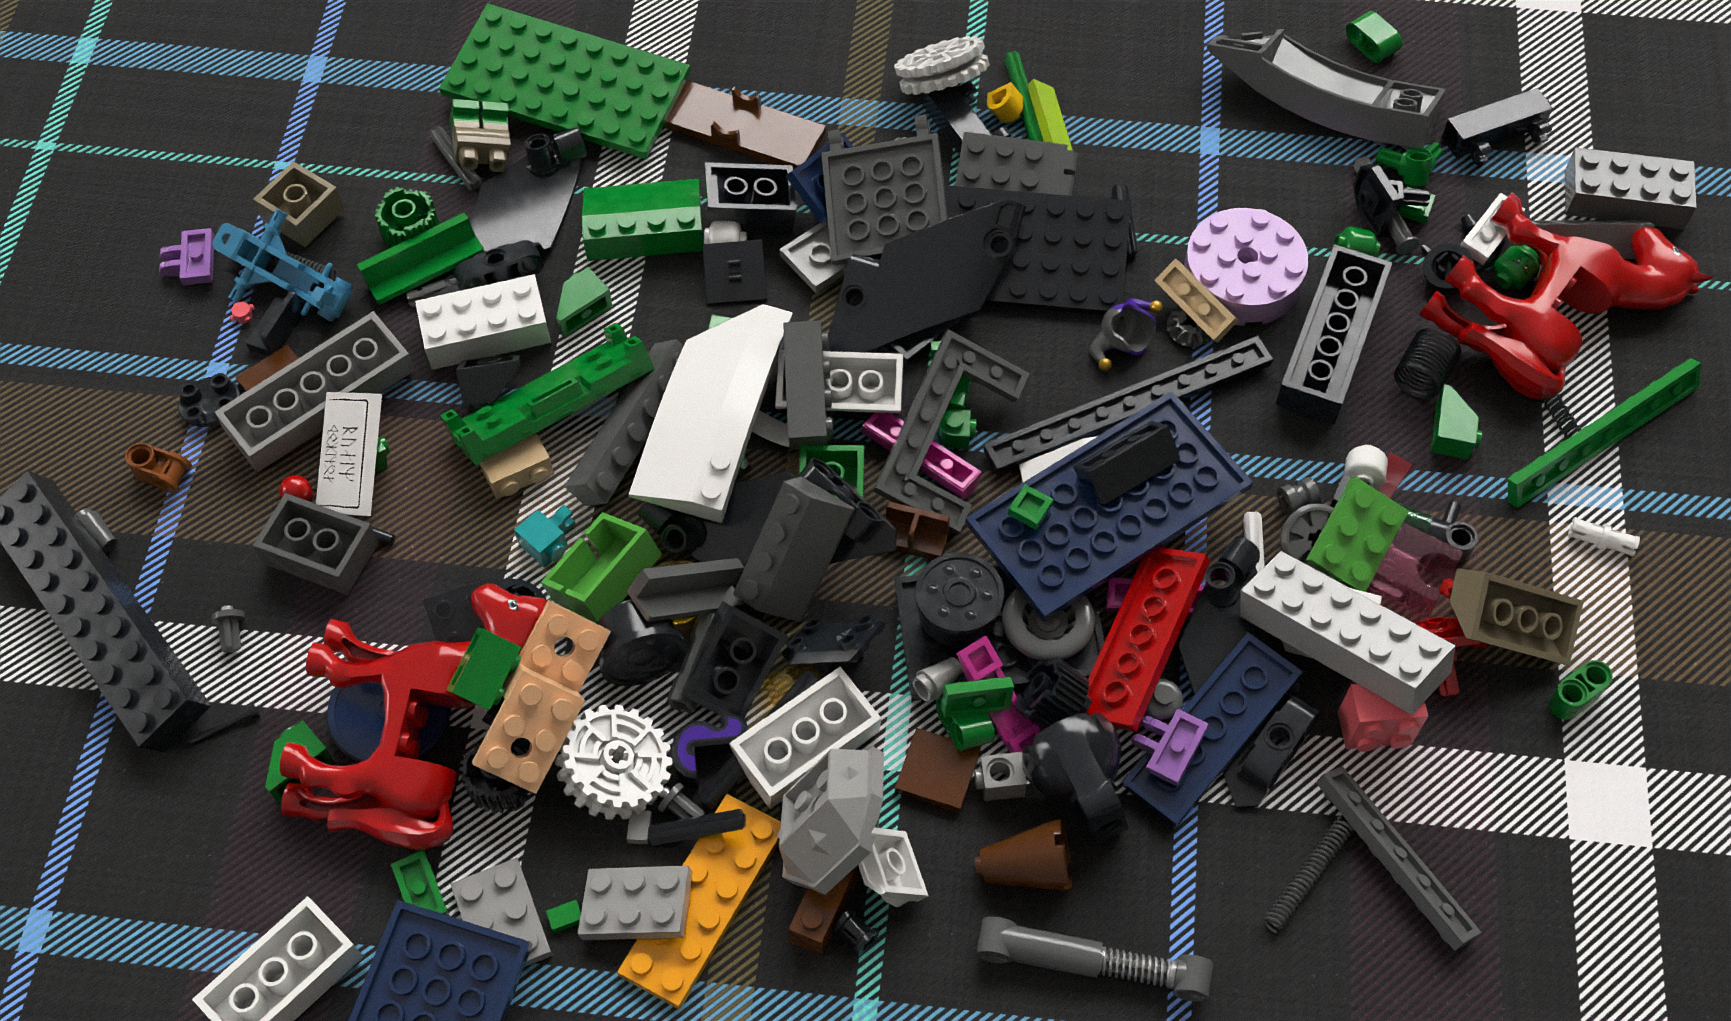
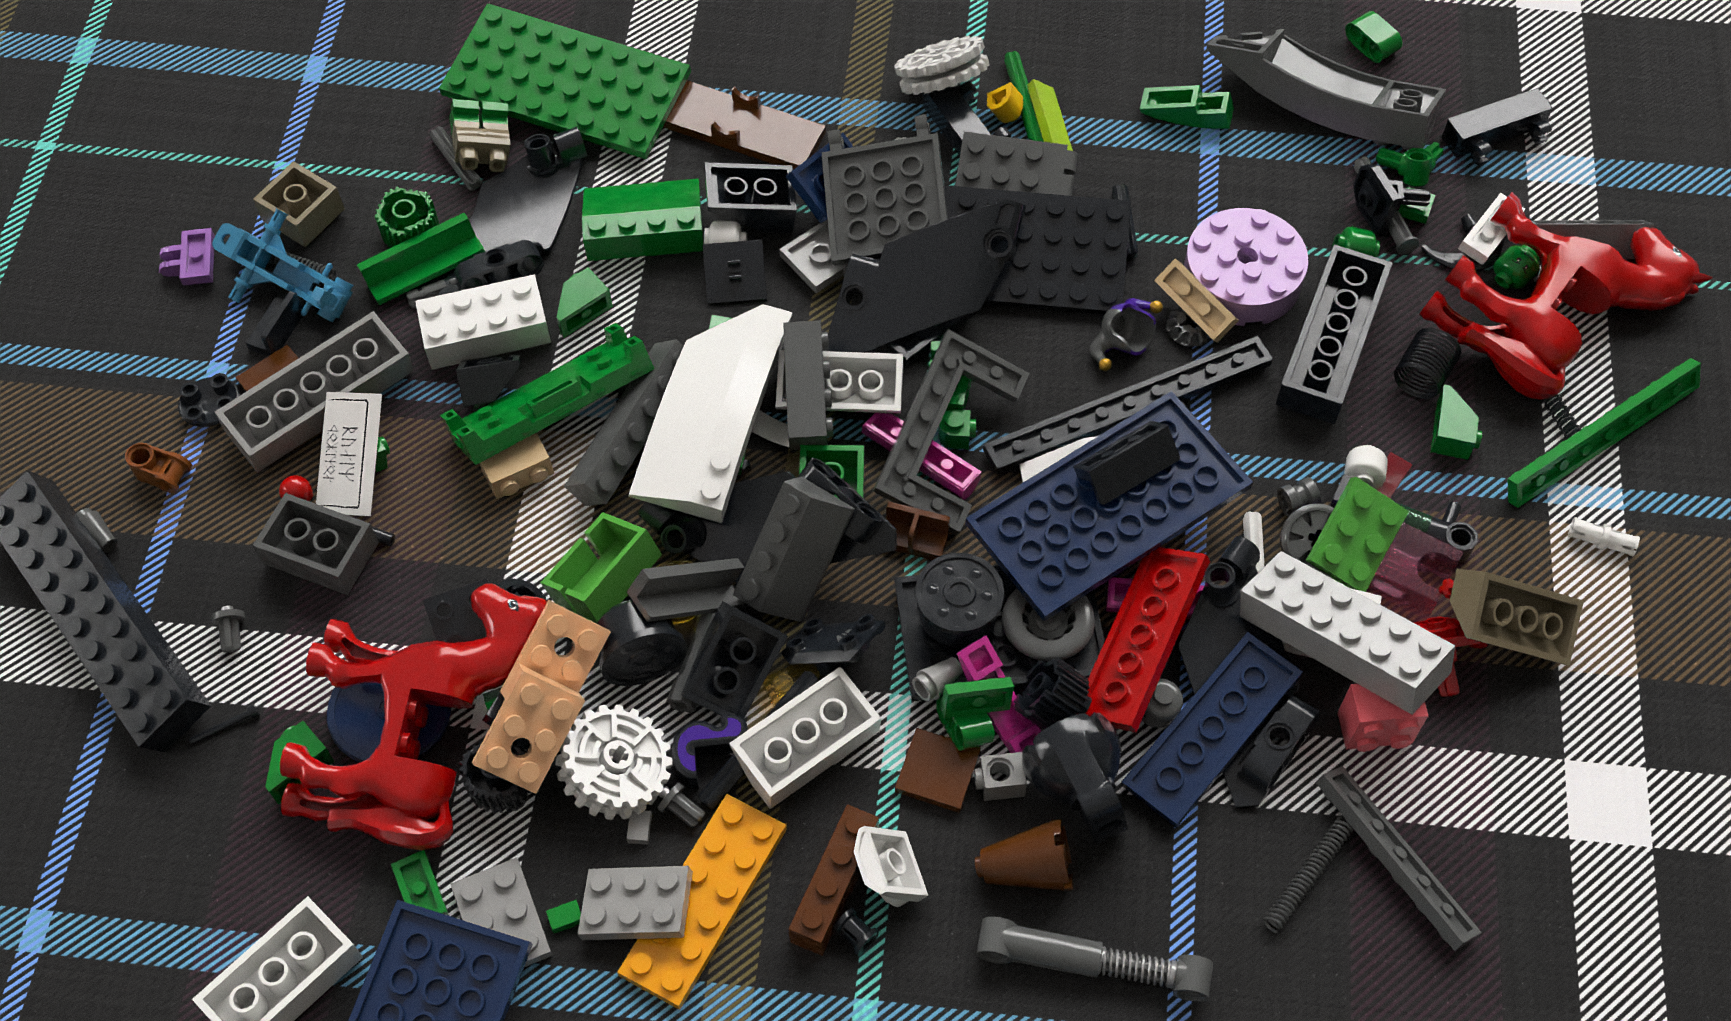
coral piece [230,302,255,324] -> none
green brick [446,628,521,710] -> none
teal brick [514,505,576,568] -> none
black axle [647,809,746,846] -> none
light grey piece [776,746,884,895] -> none
green plate [1008,484,1054,530] -> none
medium lavender hinge [1131,709,1209,786] -> none
black piece [1423,243,1473,293] -> none
green beam [1548,660,1613,720] -> none
brick [1565,147,1697,229] -> none
none -> green slope [1140,85,1234,129]

